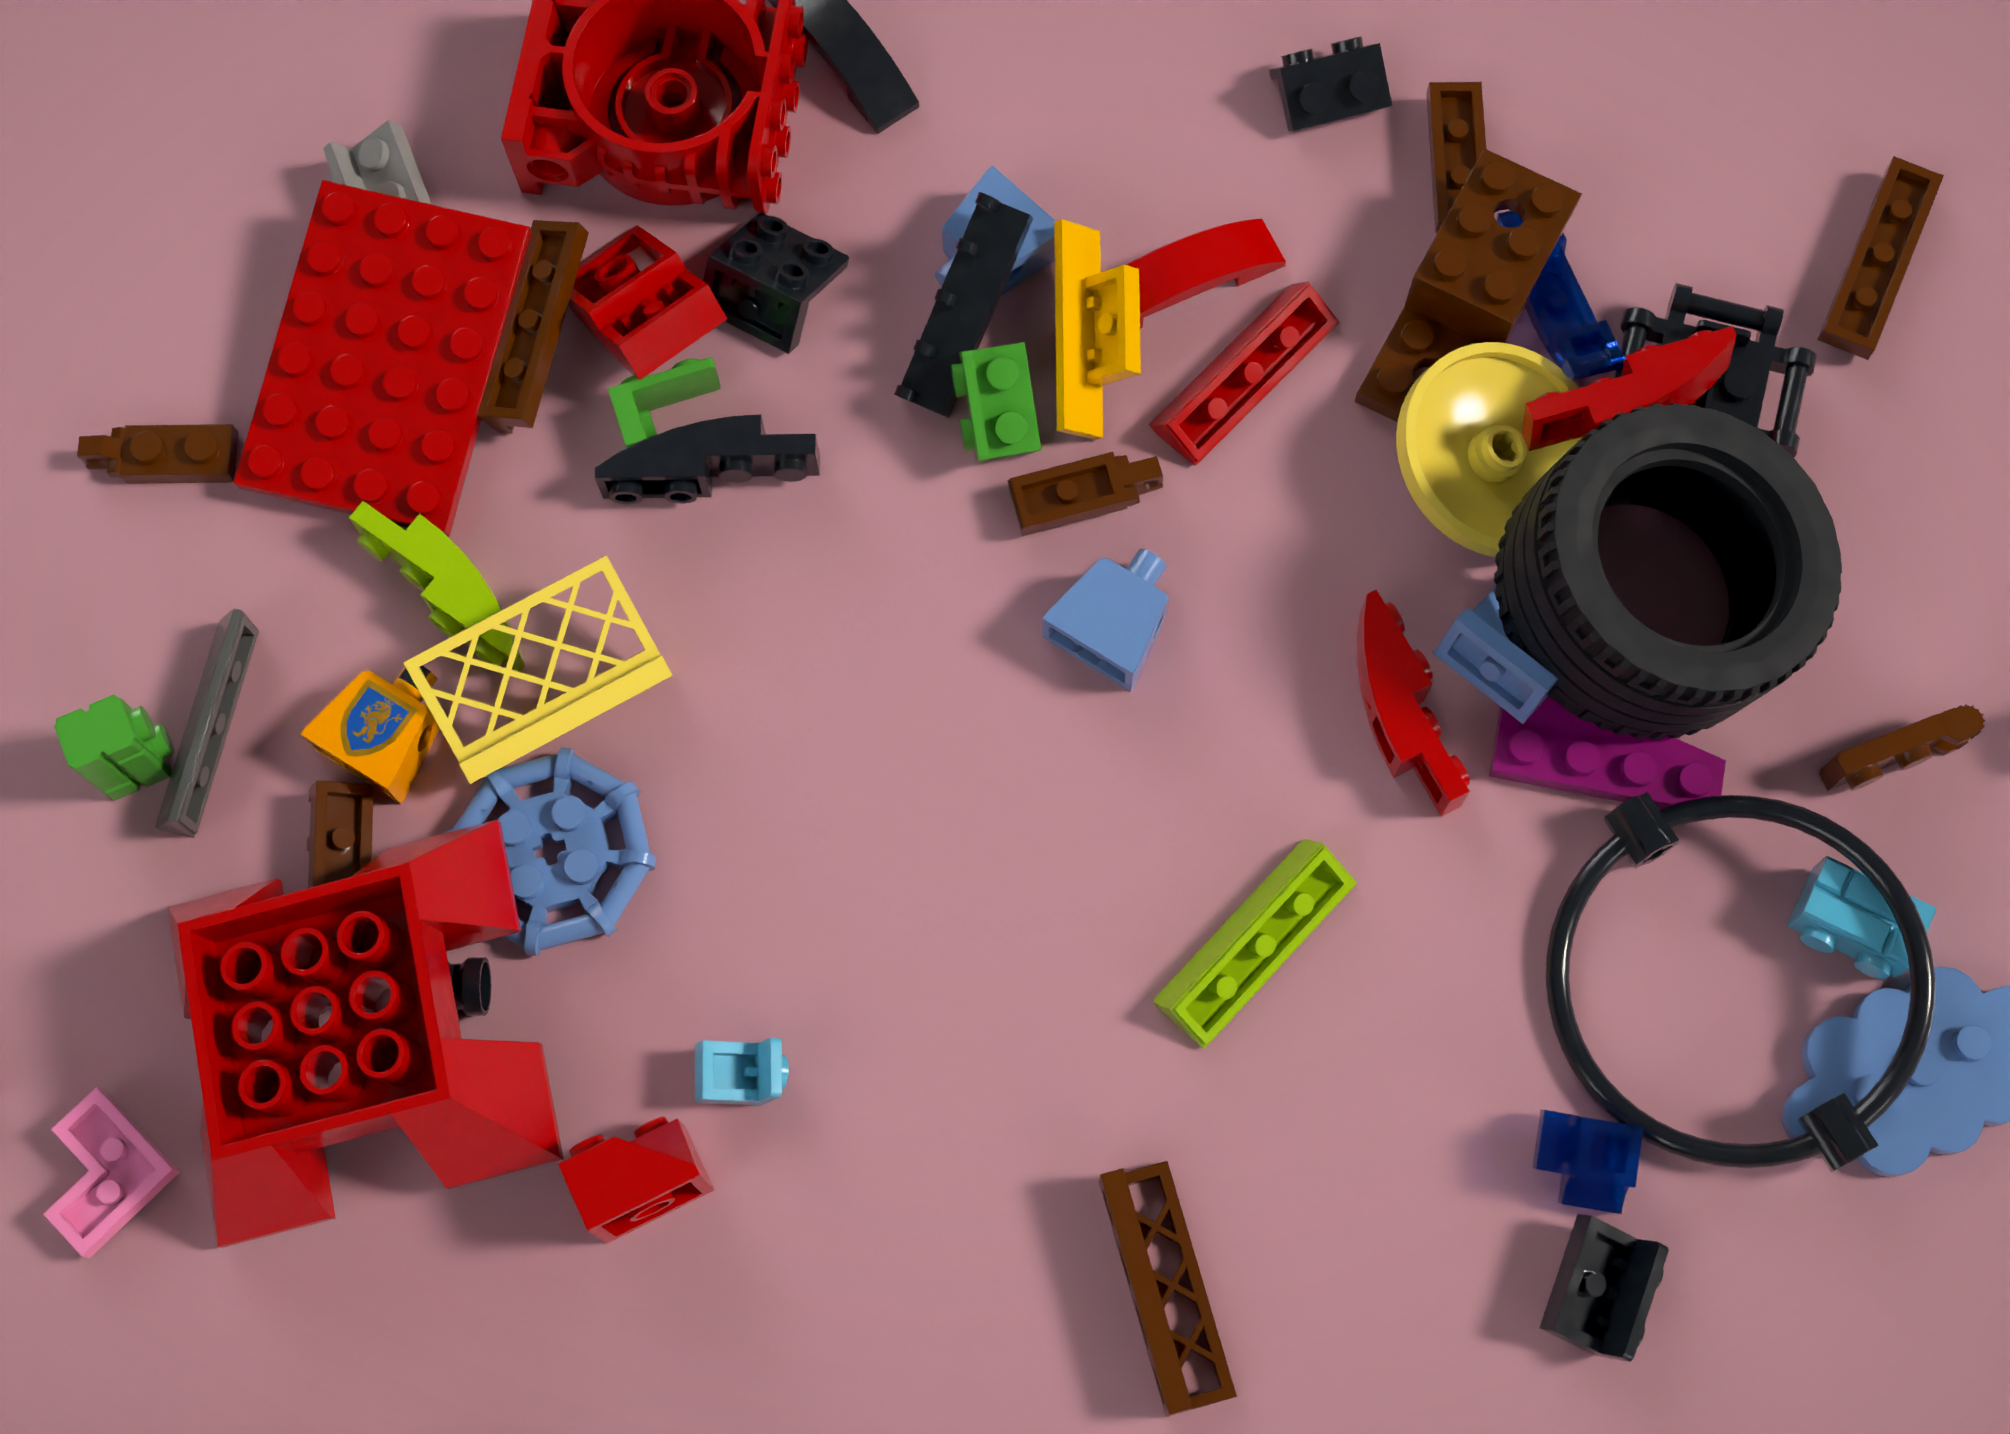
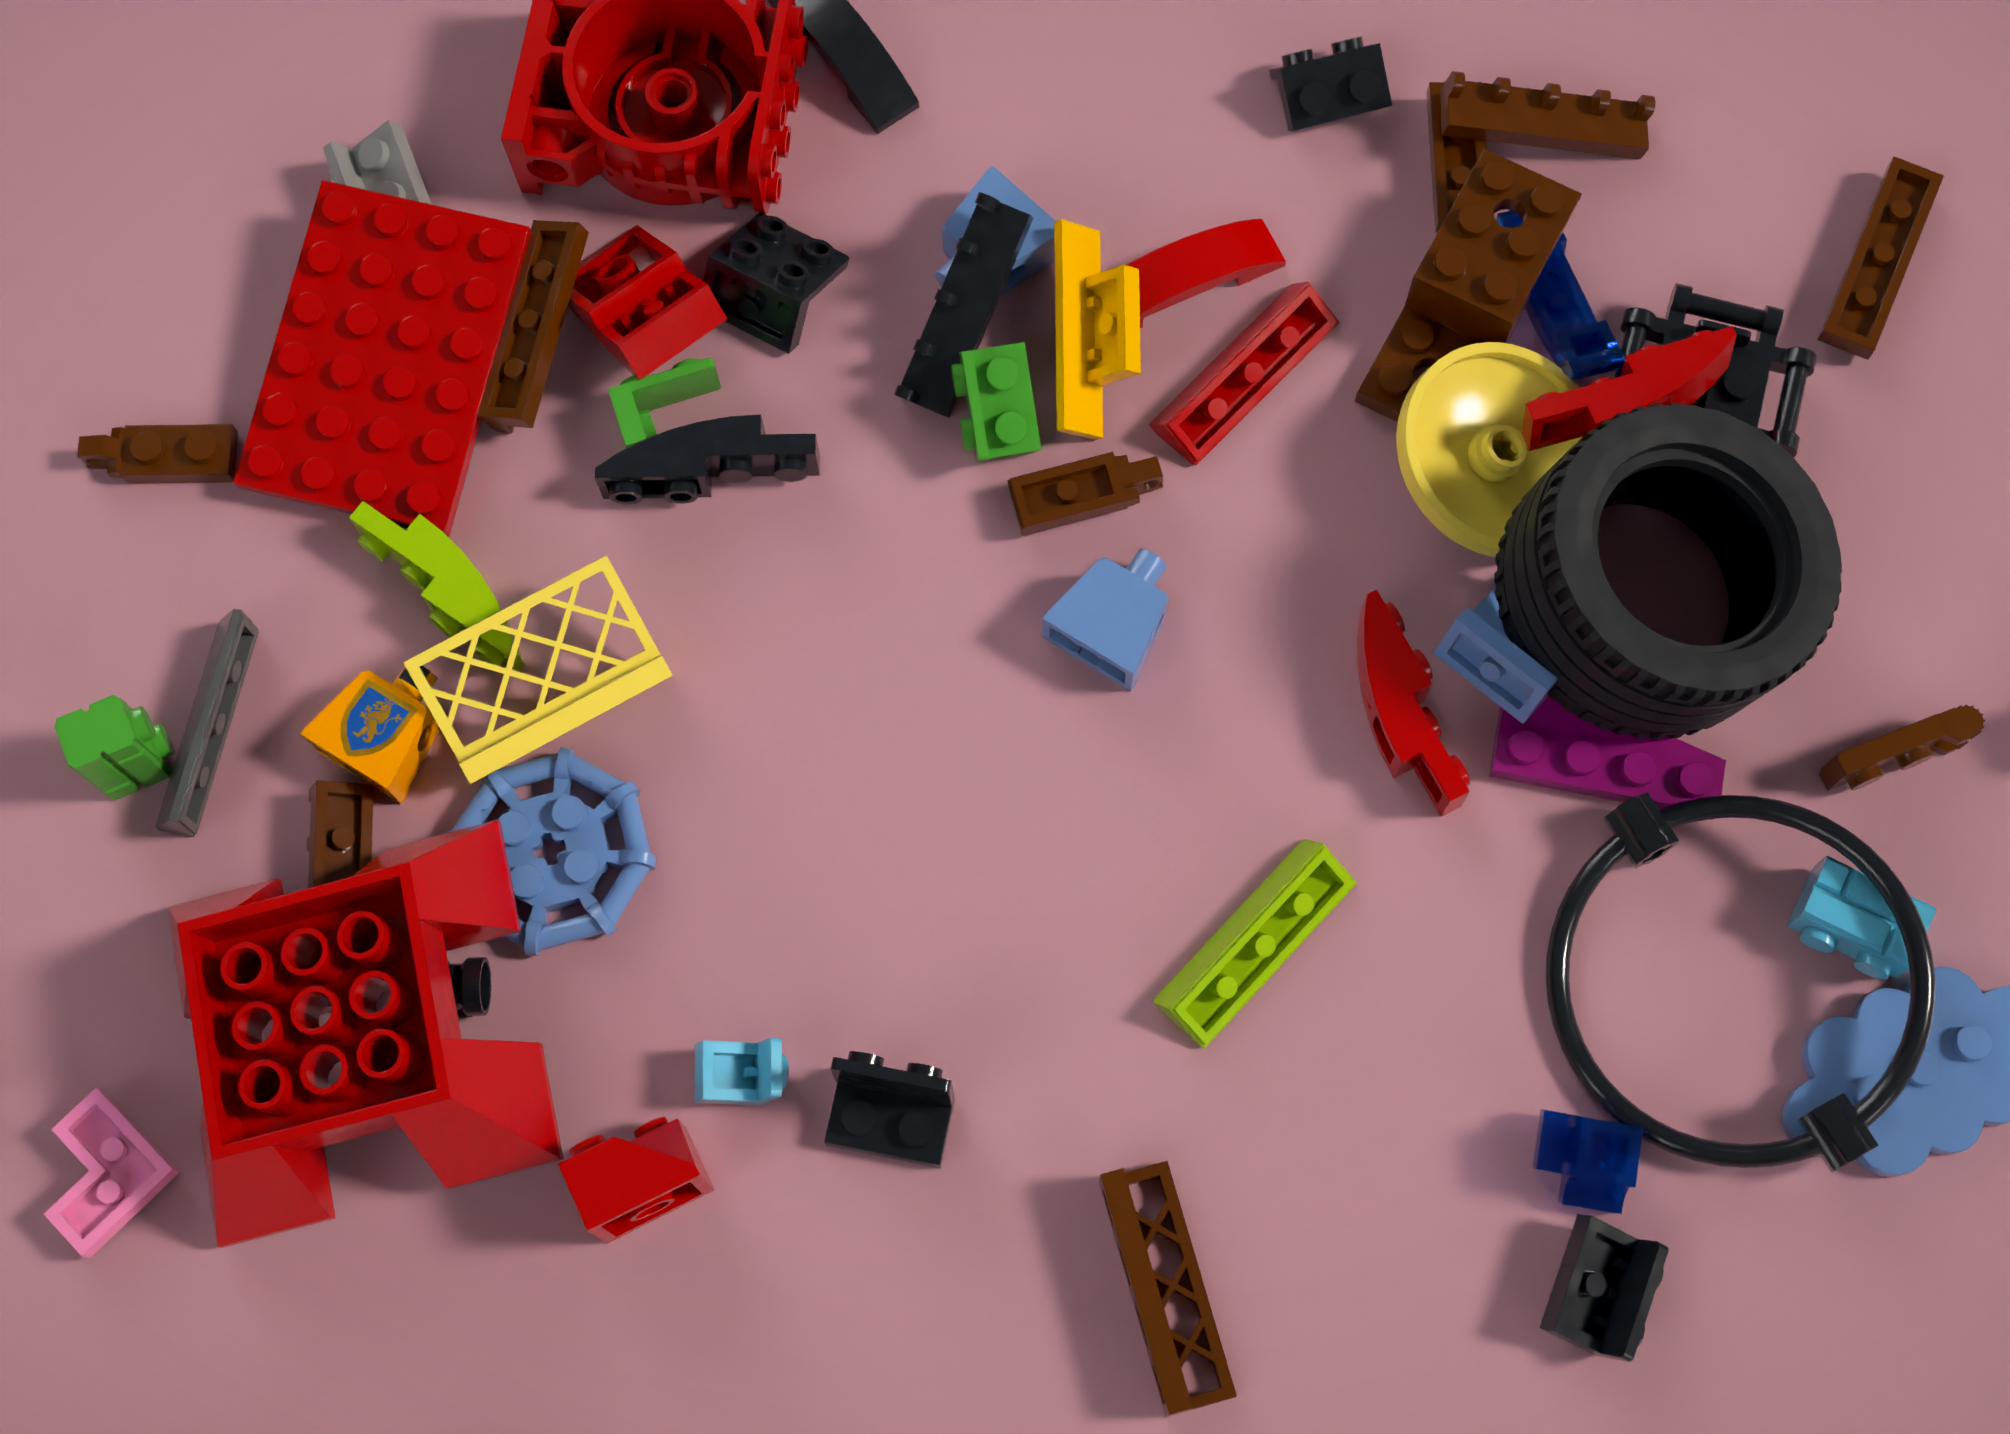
none -> black bracket [824,1051,955,1168]
none -> reddish brown hinge [1440,71,1656,159]

